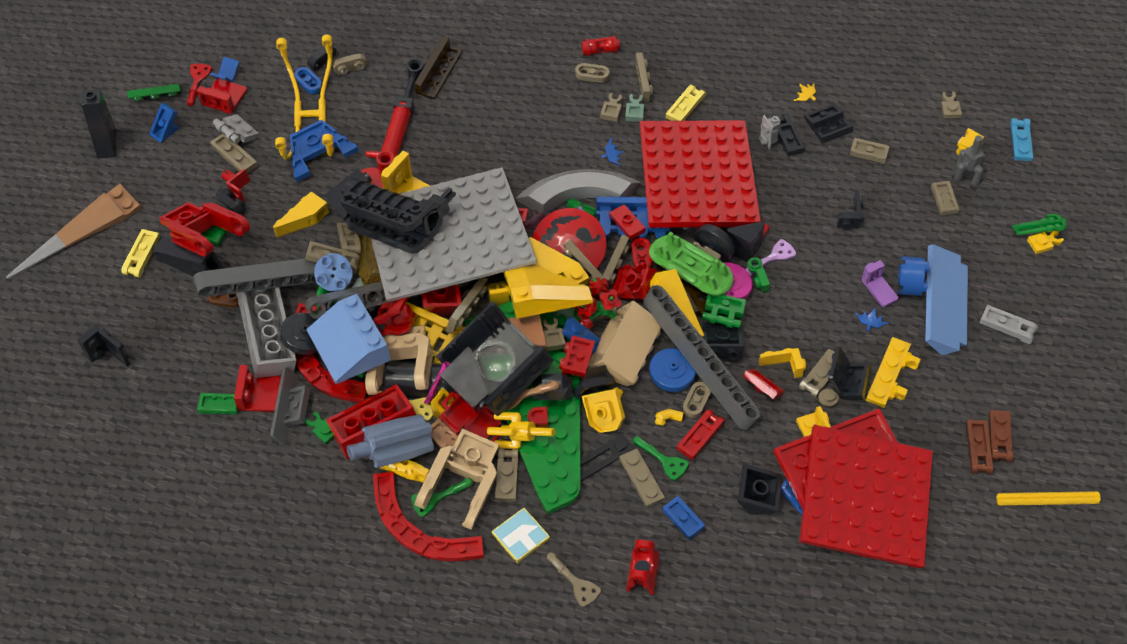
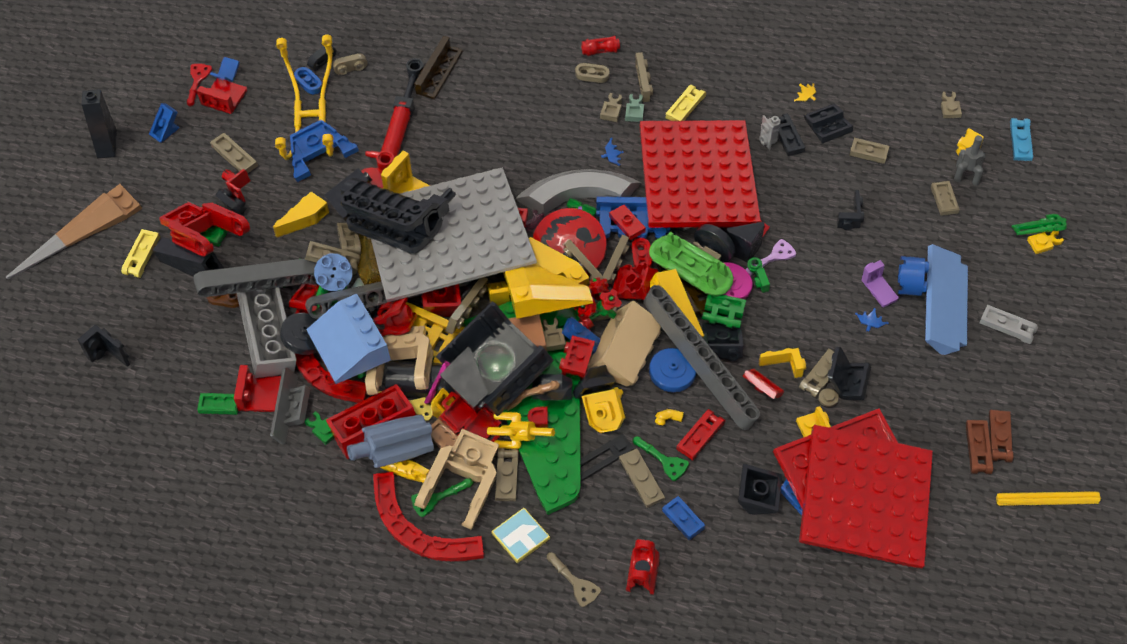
green plate [127,83,182,101] -> none
light grey plate [213,114,259,144] -> none
dark tan plate [683,382,711,418] -> none
yellow hinge [866,337,921,408] -> none
none -> red tile [289,283,319,310]

